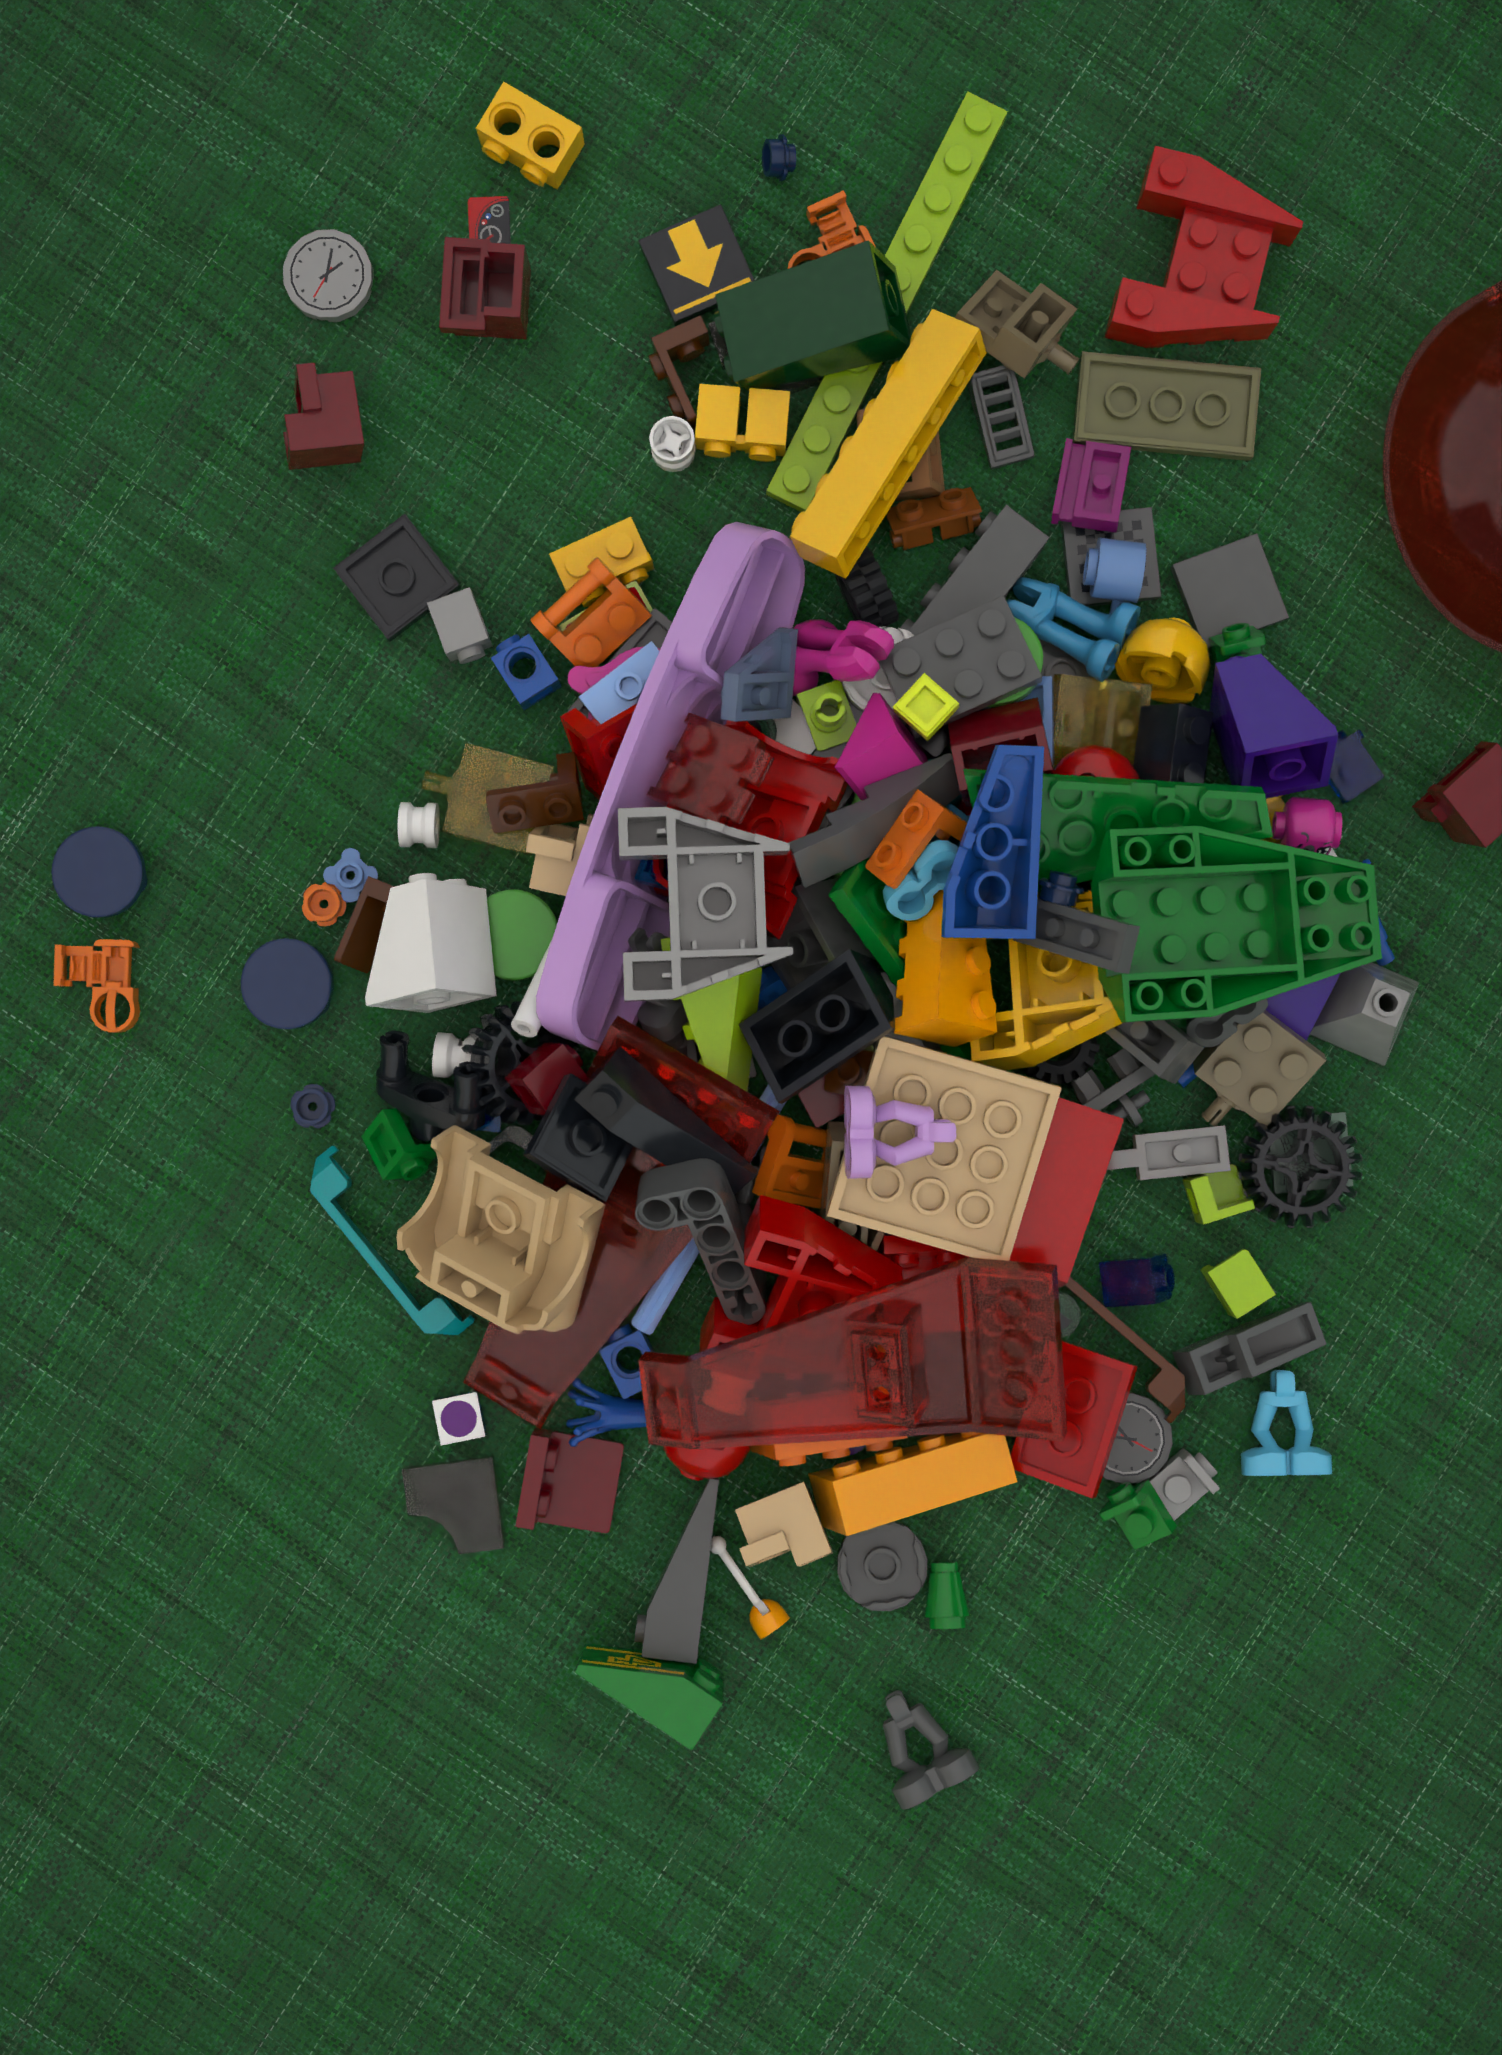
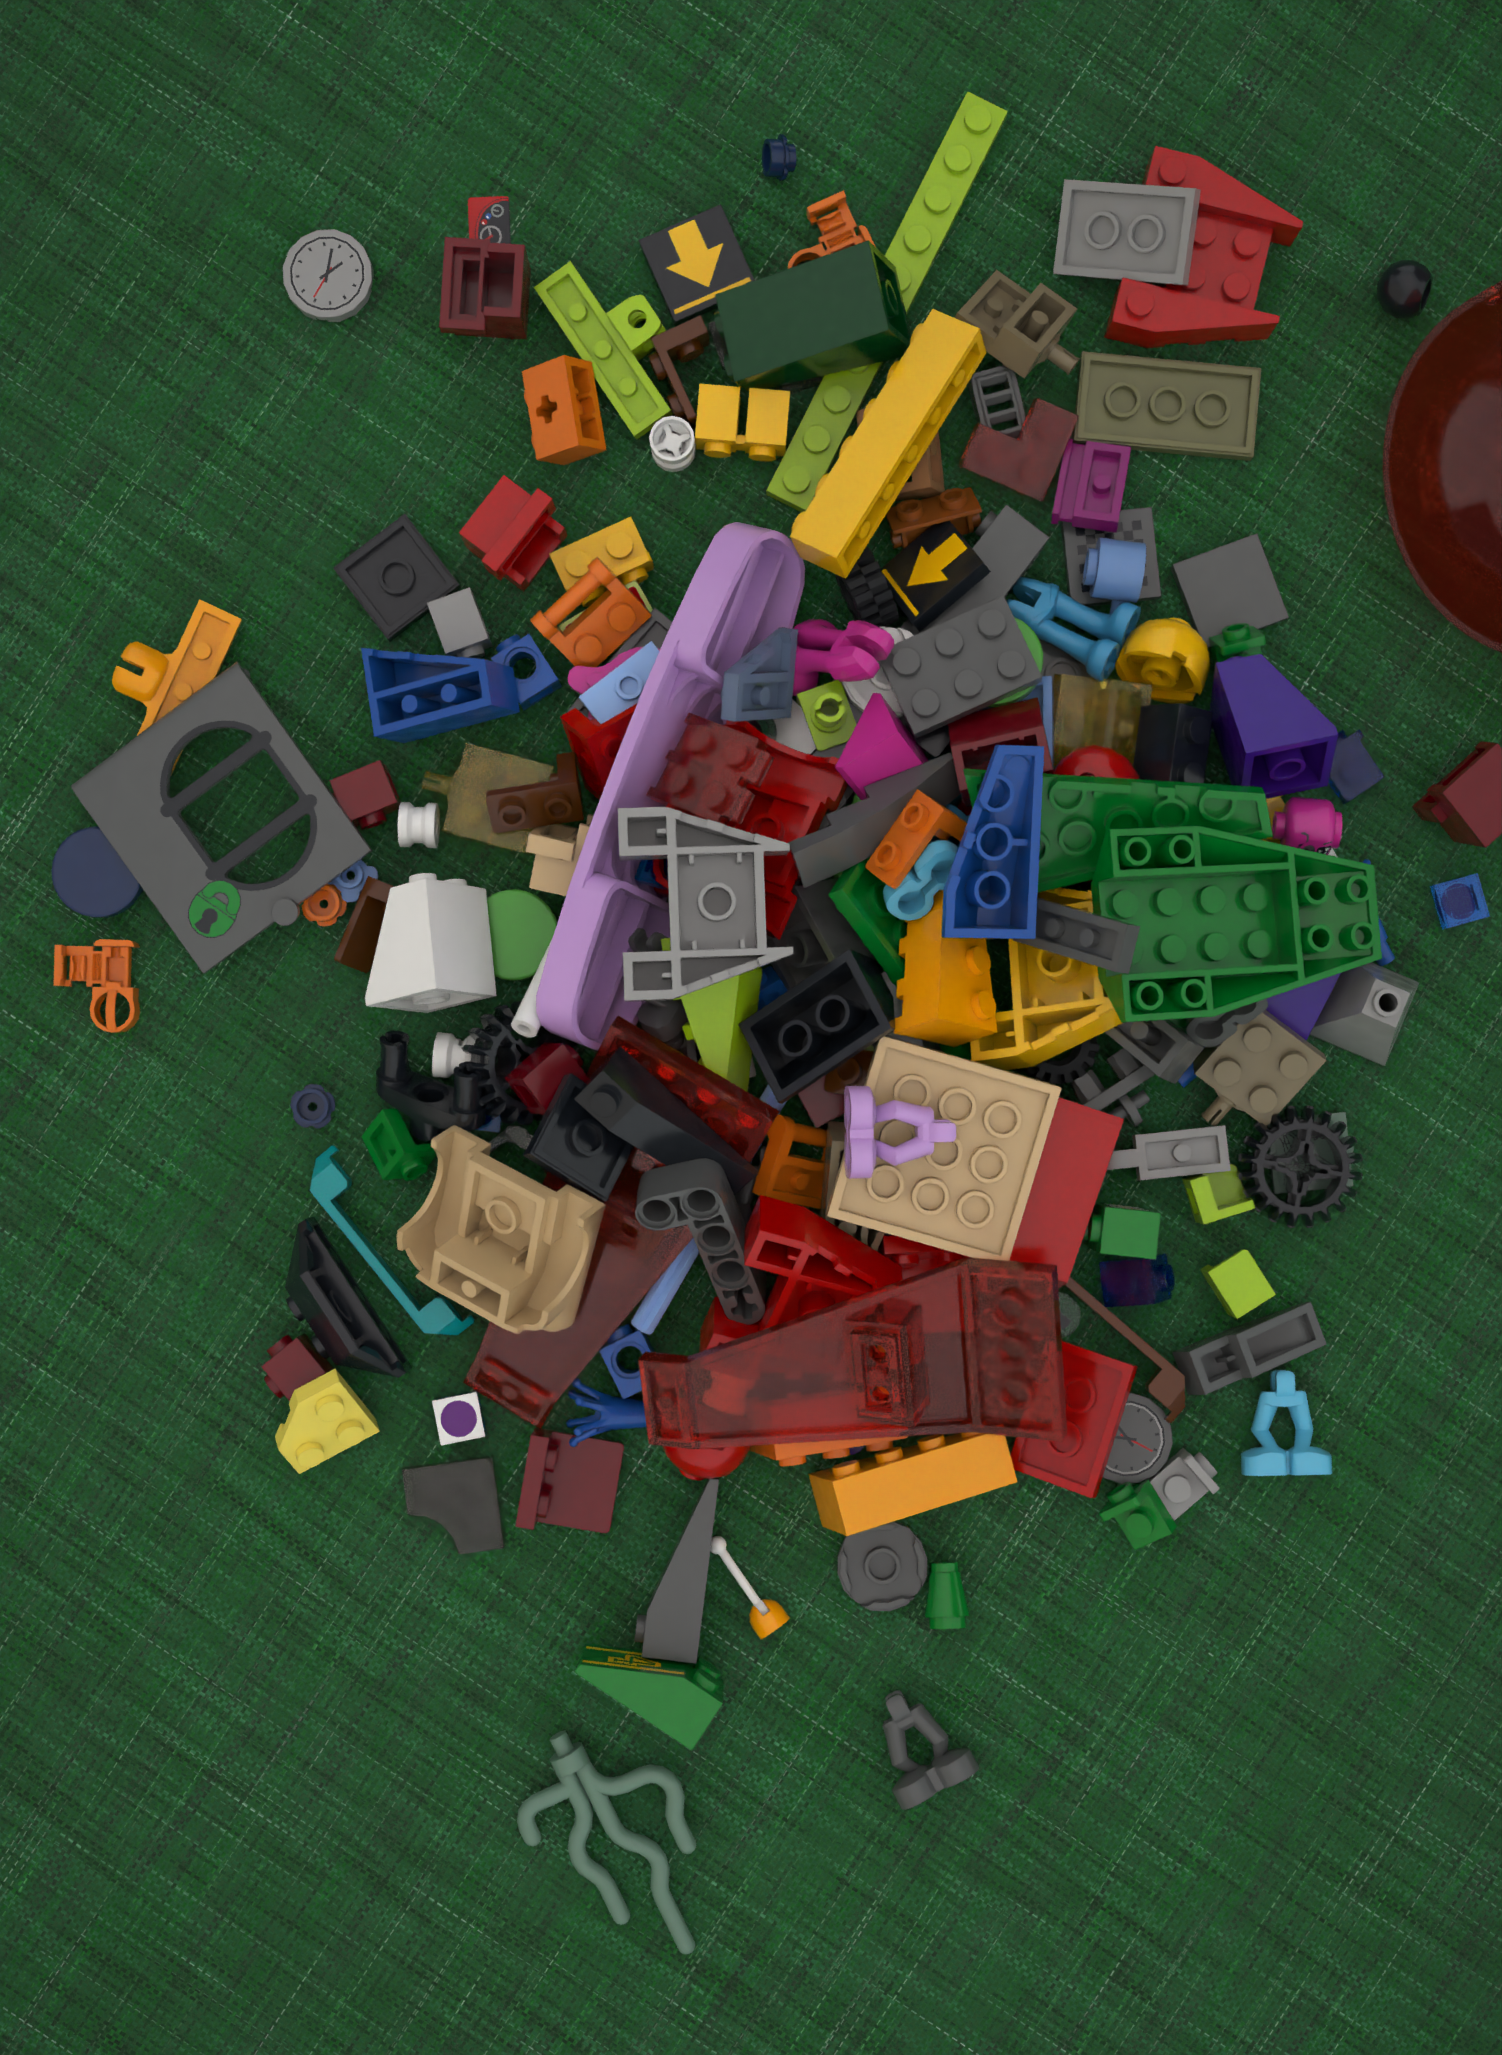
dark blue tile [241,938,334,1029] -> none
dark red plate [283,362,364,470] -> none
yellow brick [476,81,585,190] -> none
tan plate [735,1482,833,1567] -> none
neon yellow tile [893,673,959,741] -> none
dark blue plate [1038,871,1084,906] -> none
none -> dark grey door [71,661,373,974]
none -> light orange plate [112,599,242,775]
none -> dark red brick [261,1333,334,1402]
none -> light yellow plate [275,1368,380,1474]
none -> black wedge [285,1217,412,1378]
none -> dark red brick [329,760,401,830]
none -> blue wedge [361,648,520,743]
none -> red plate [459,475,567,592]
none -> sand green plant [517,1730,696,1955]
none -> orange brick [522,355,606,465]
none -> lime plate [534,261,673,440]
none -> black tile [881,521,991,632]
none -> clear red plate [958,398,1079,502]
none -> light grey plate [1053,179,1201,286]
none -> green brick [1083,1203,1161,1260]
none -> black piece [1377,260,1433,319]
none -> clear blue tile [1430,873,1490,929]

